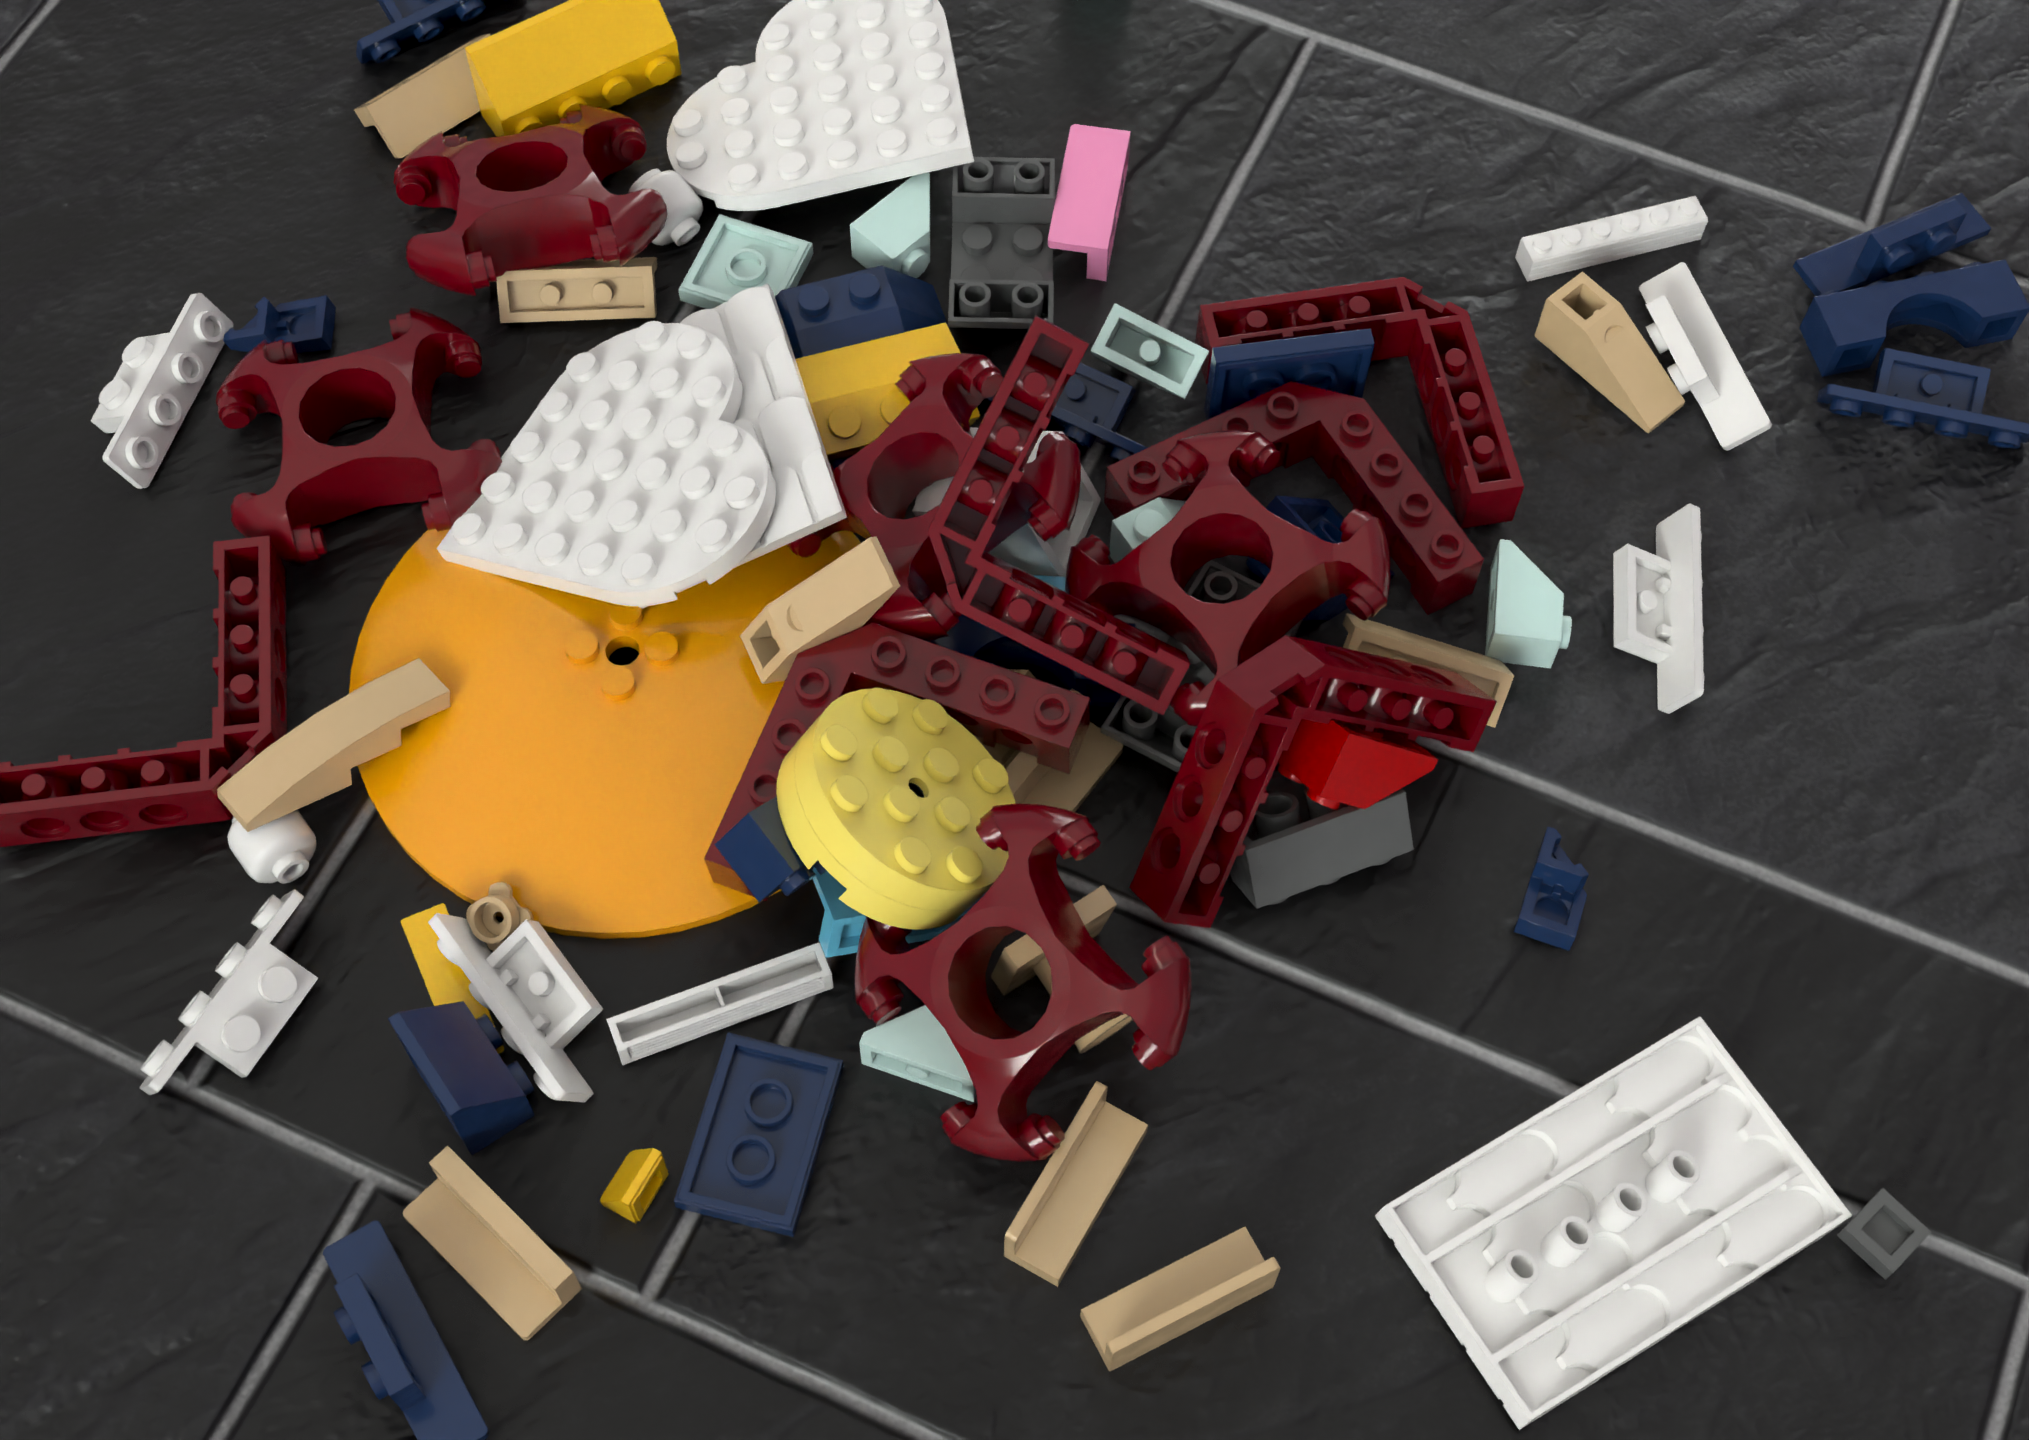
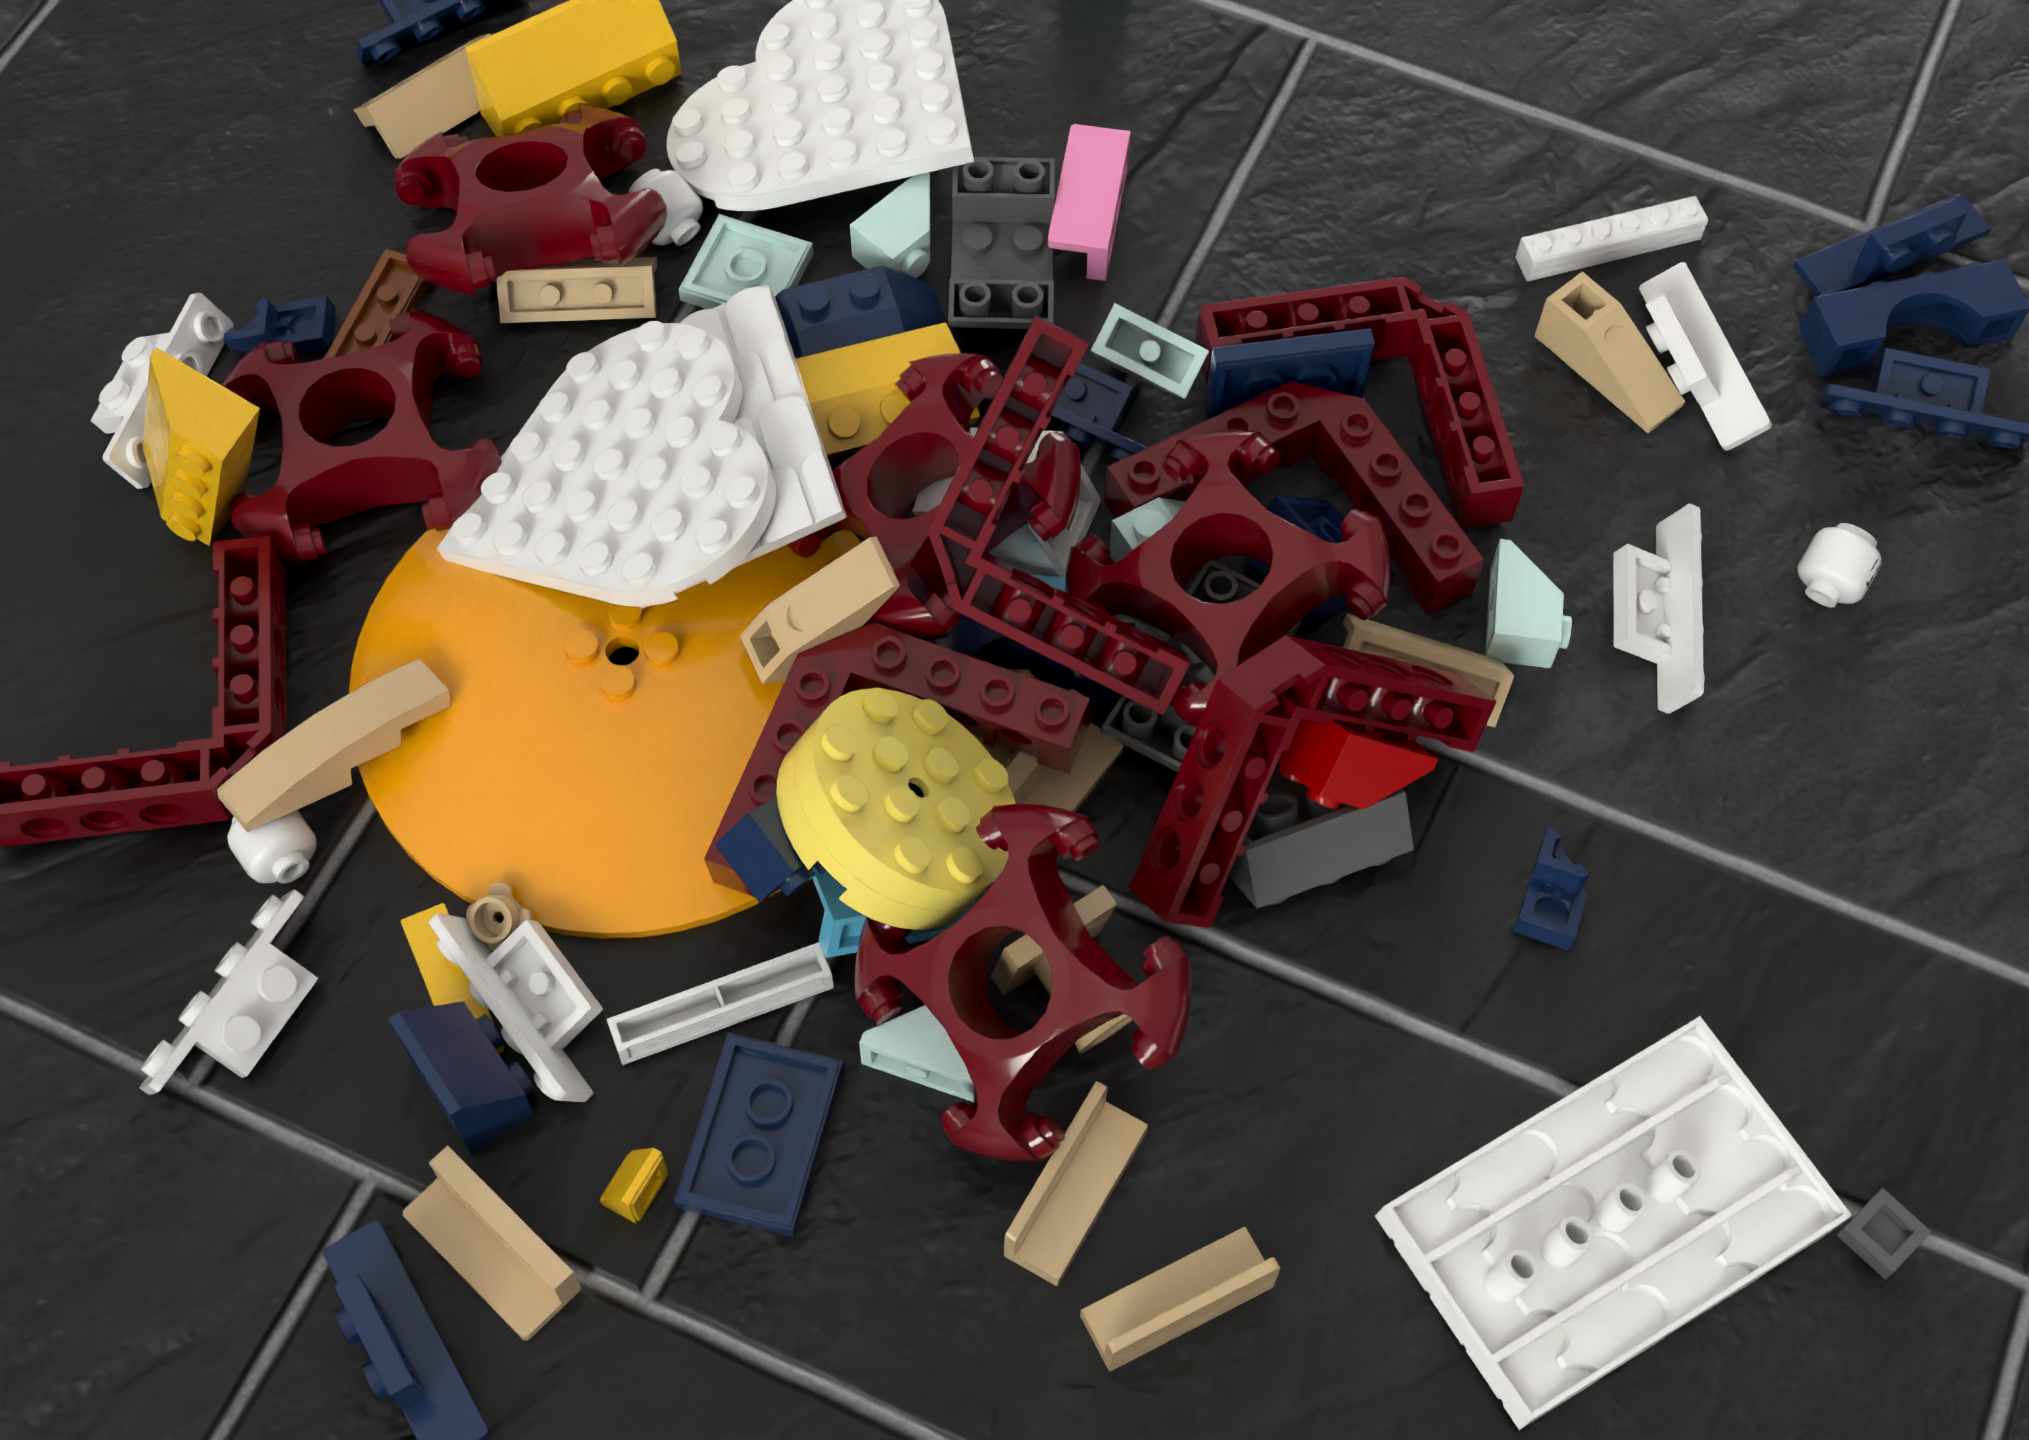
none -> yellow slope [143,347,260,546]
none -> dark orange tile [324,249,430,359]
none -> white head [1798,523,1881,607]

